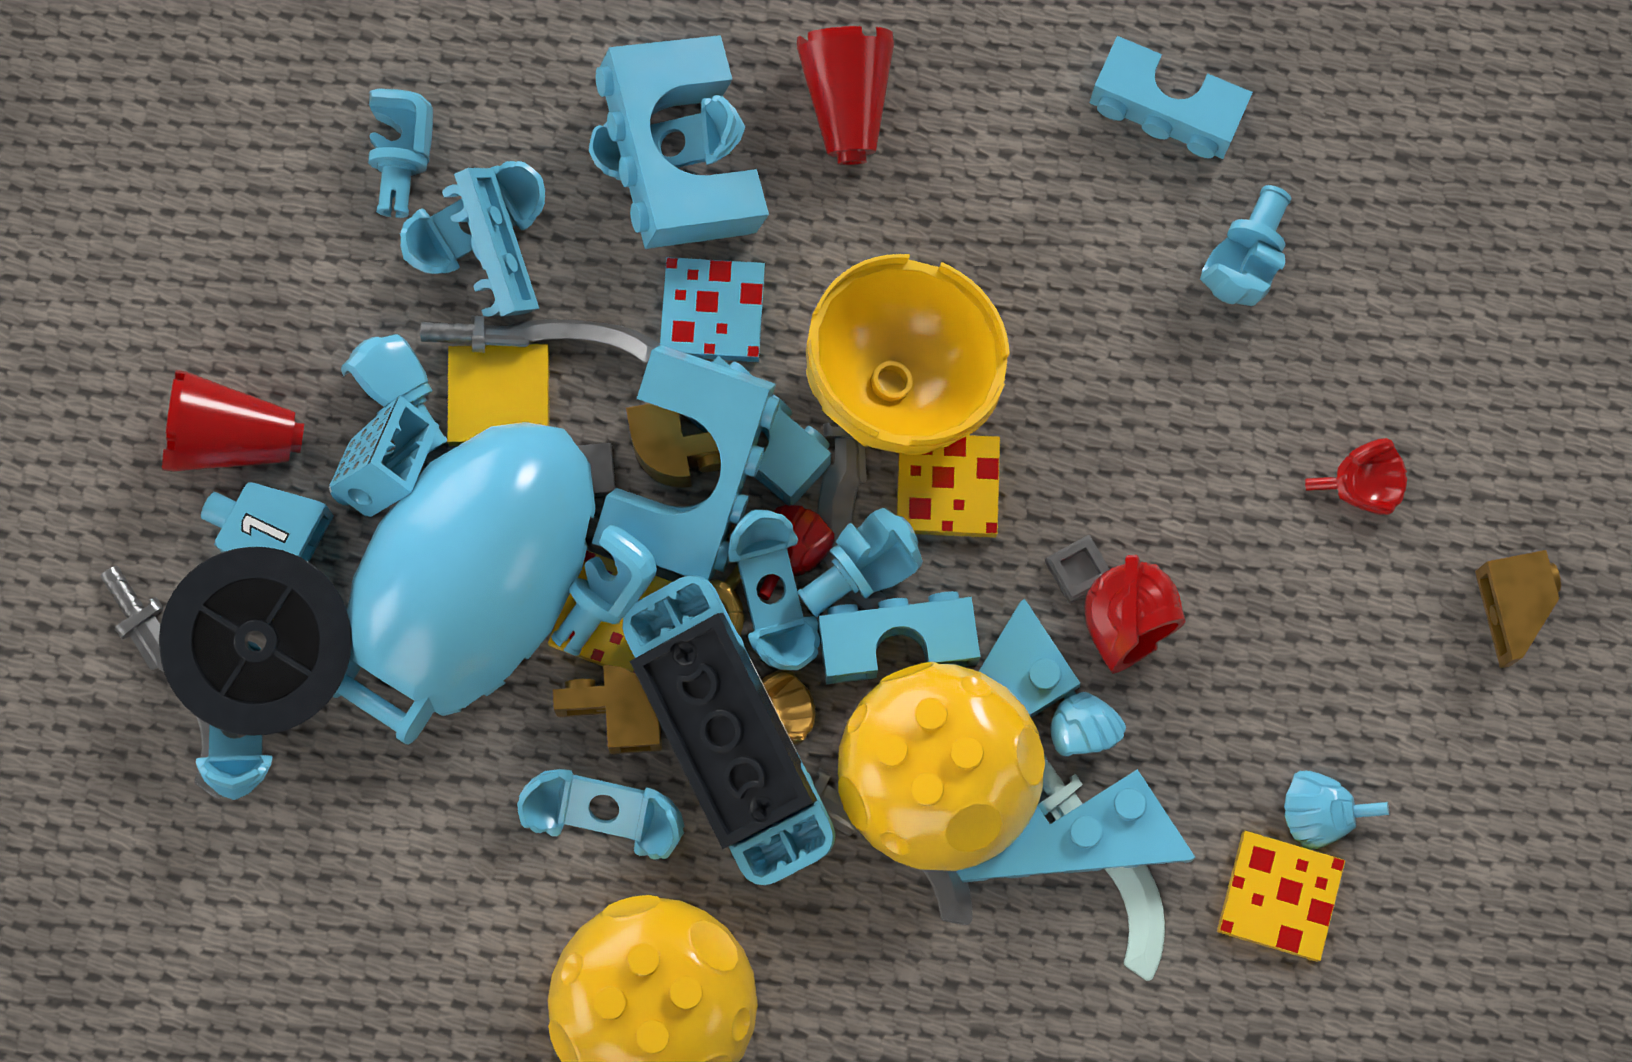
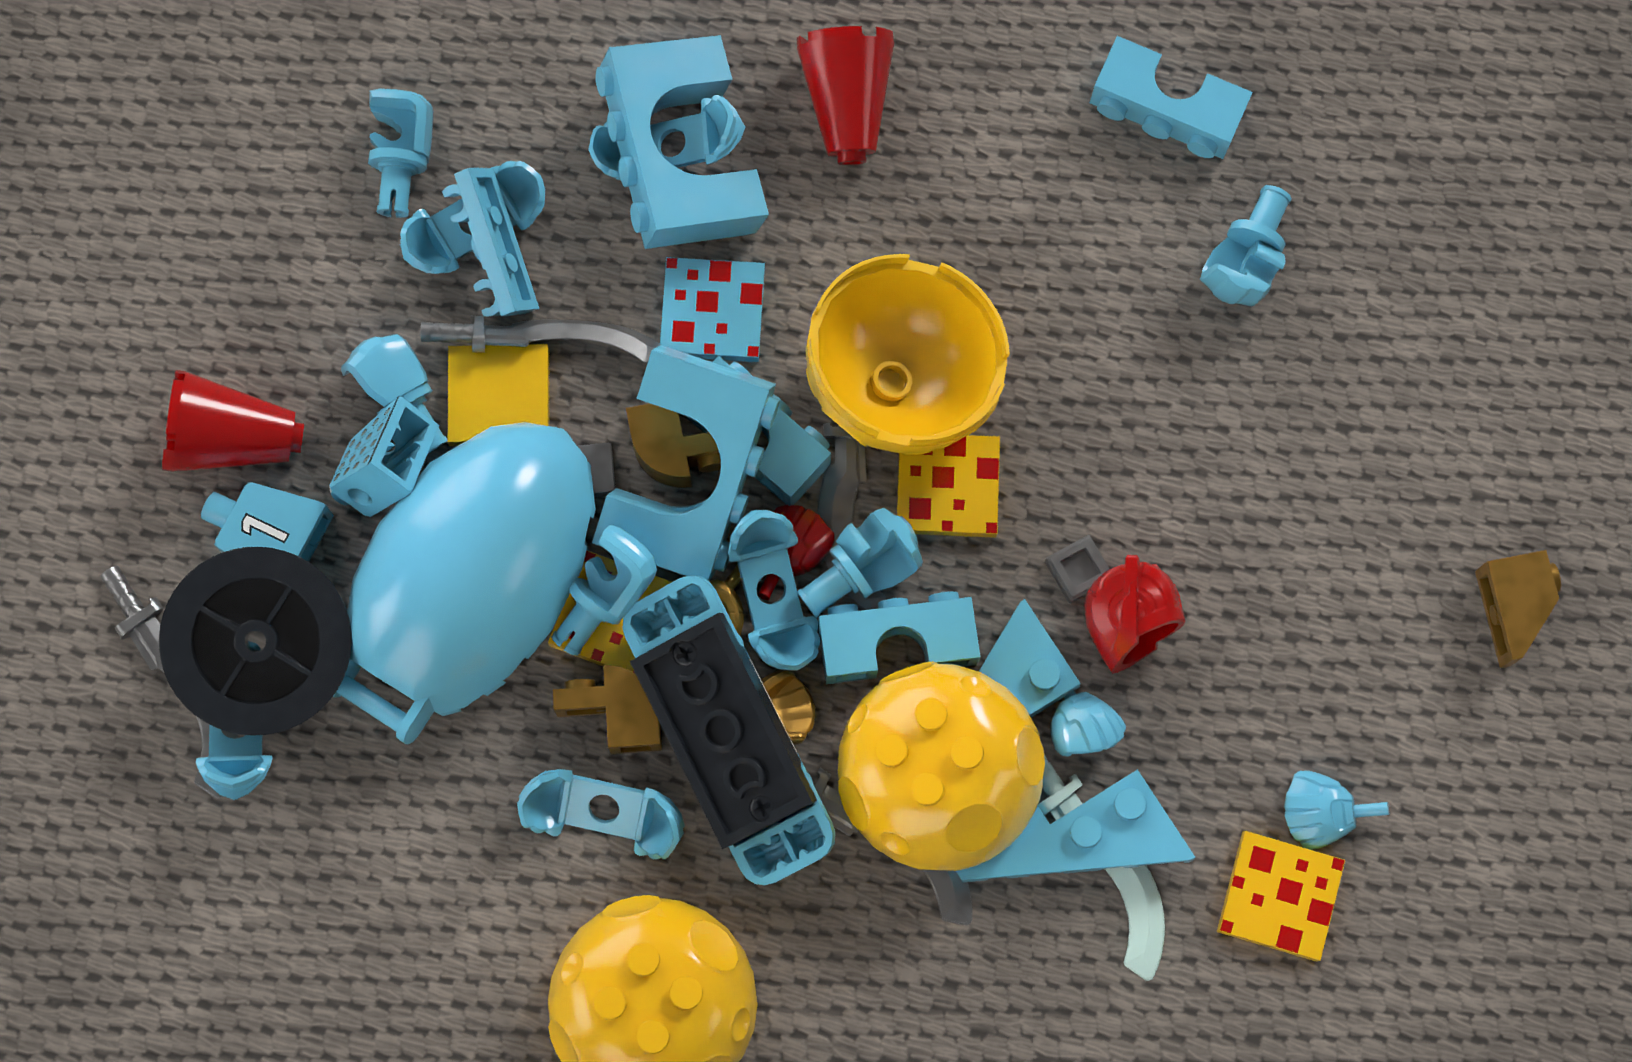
red piece [1305,438,1407,515] -> none

